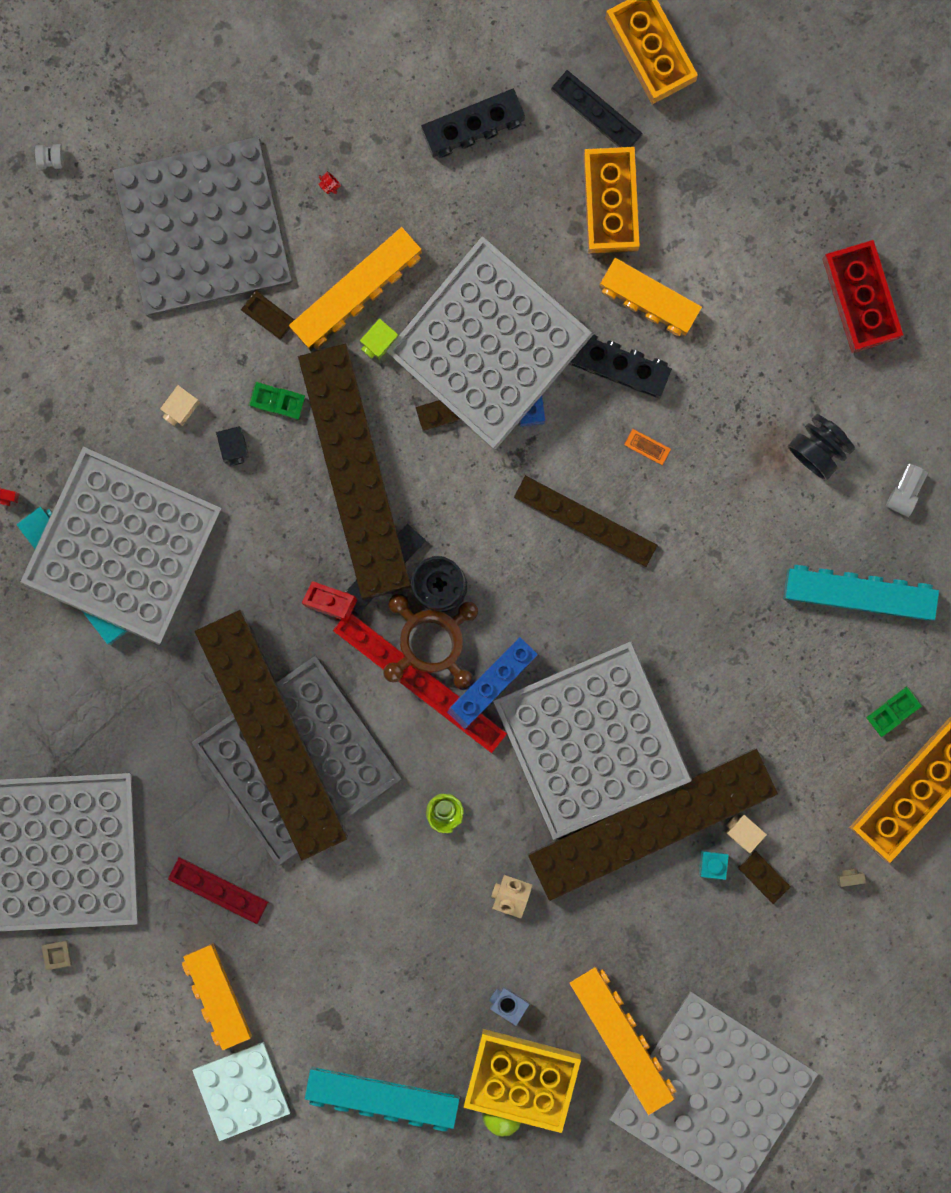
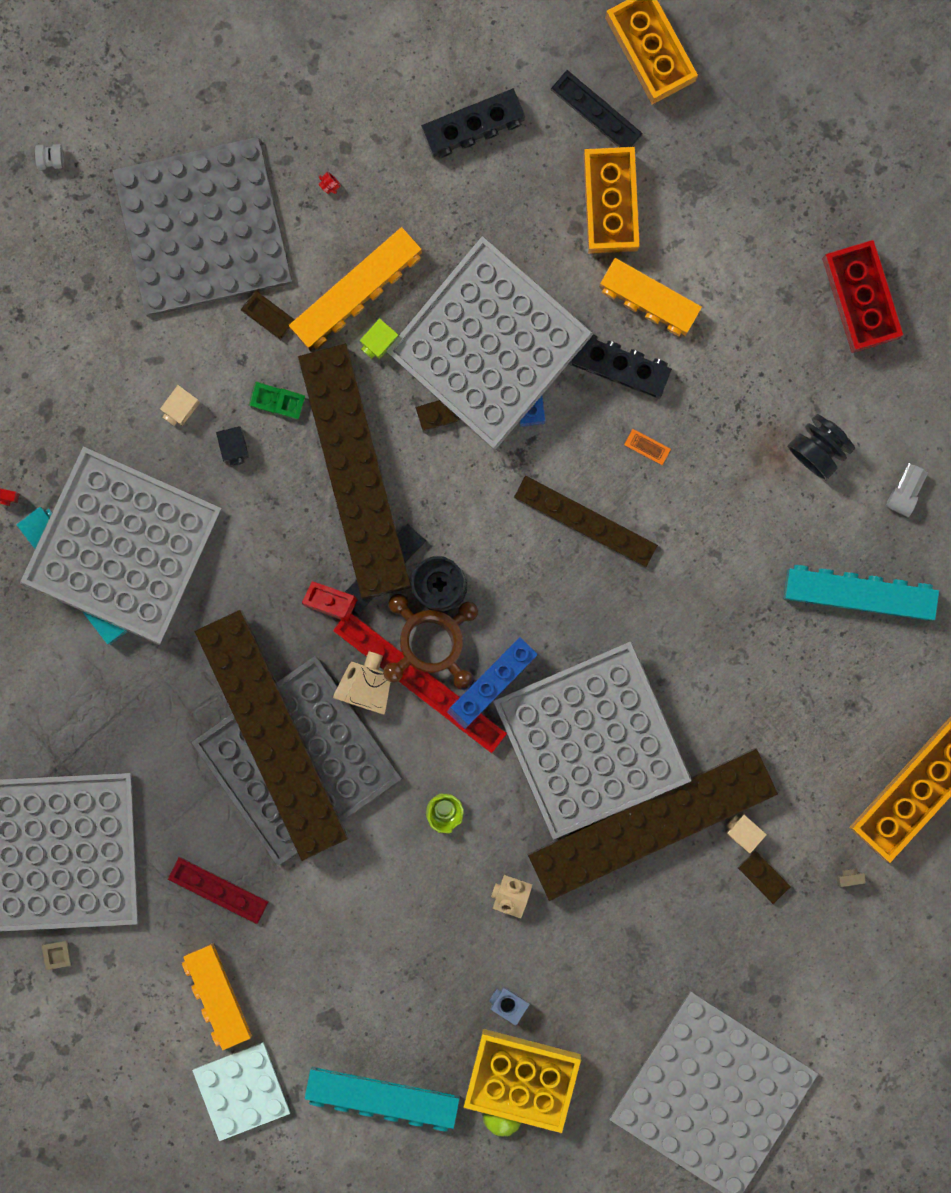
light orange brick [570,967,677,1115] -> none
teal brick [699,851,729,880] -> none
green slope [866,686,922,737] -> none
none -> tan torso [333,651,390,714]

